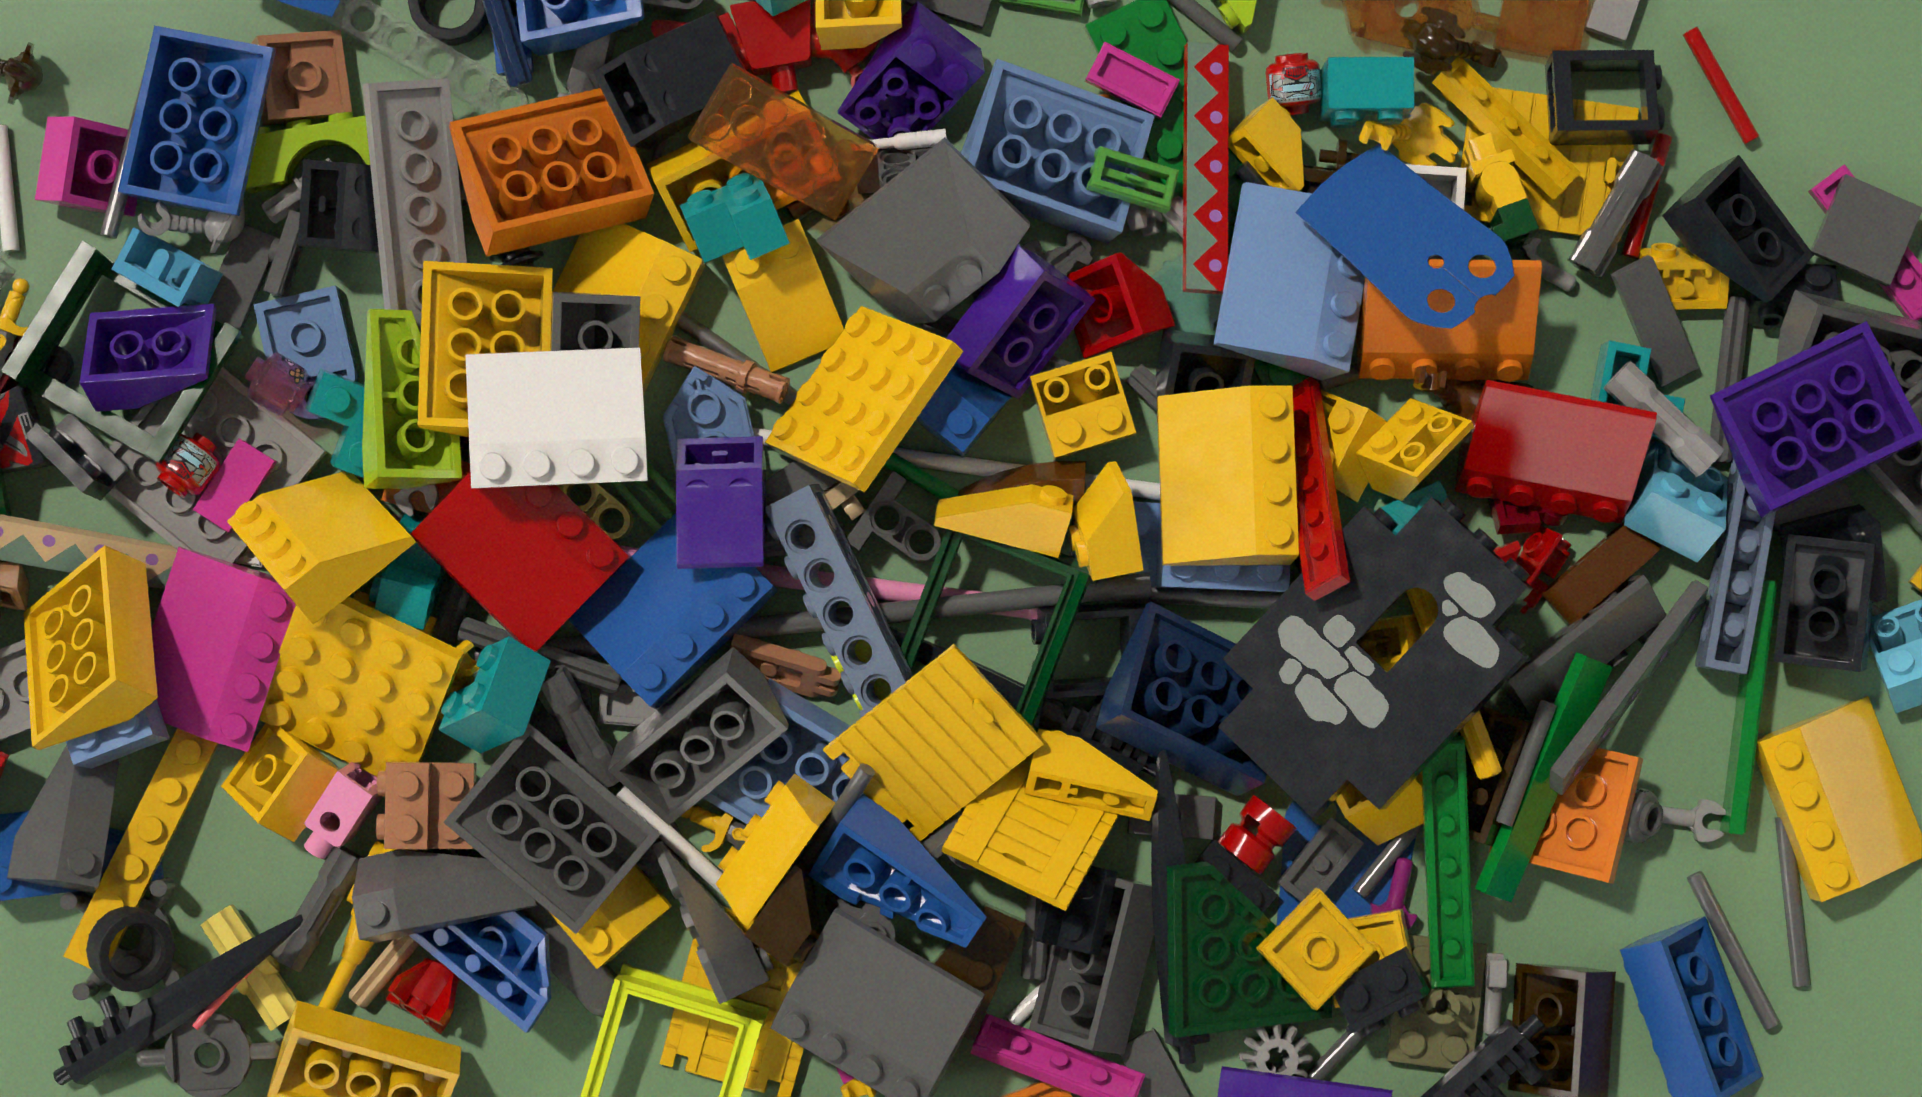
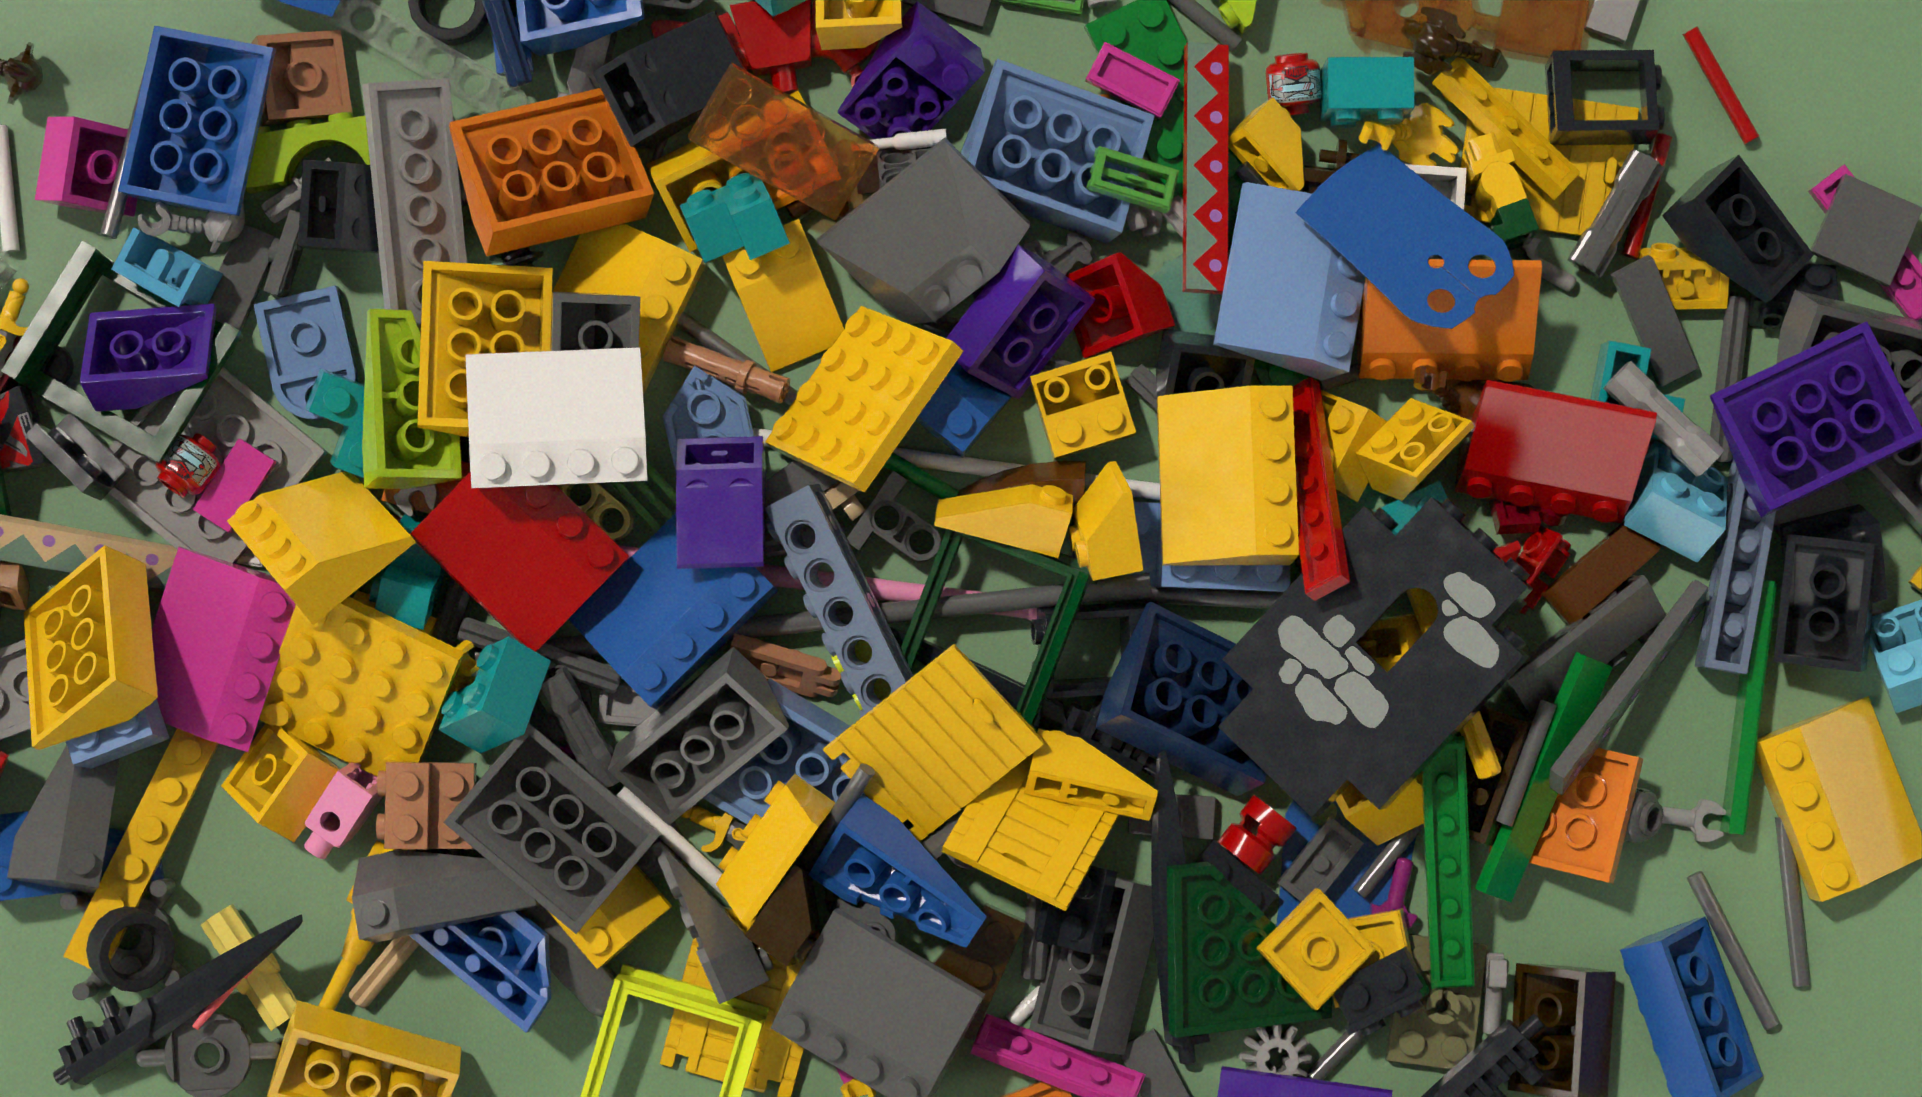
clear pink head [244,352,311,416] -> none
dark grey axle [270,846,363,973] -> none
red brick [385,958,461,1035] -> none

